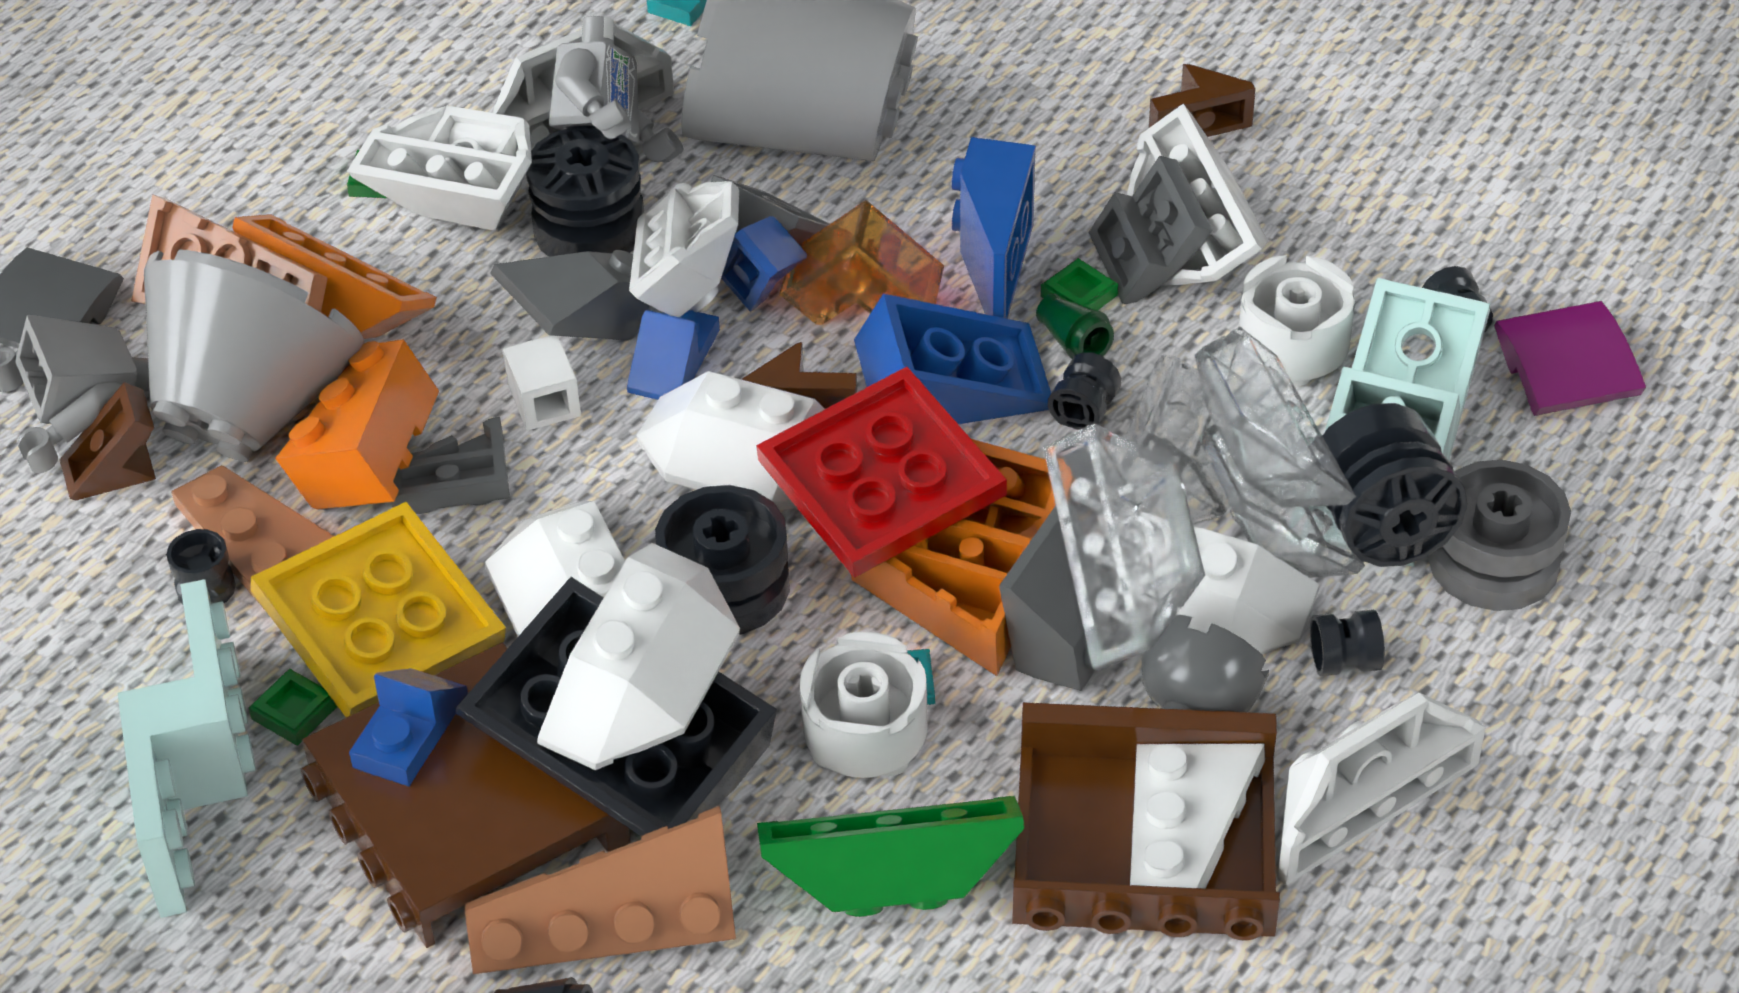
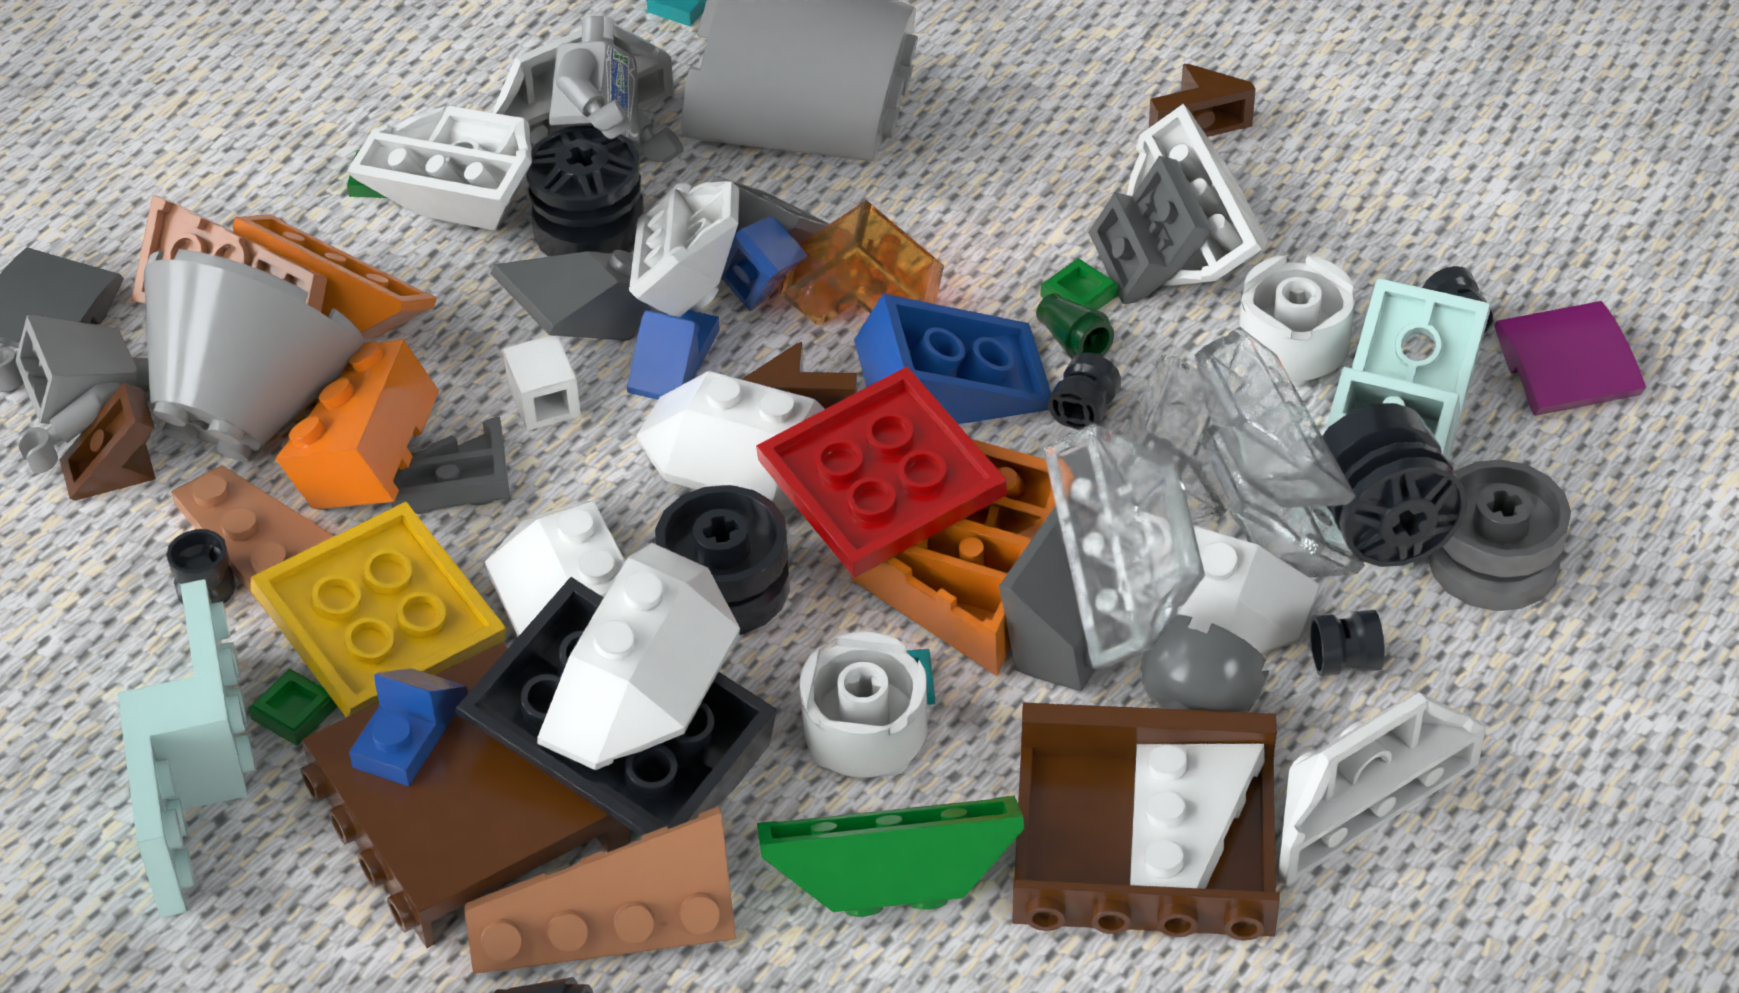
blue slope [952,137,1036,319] -> none

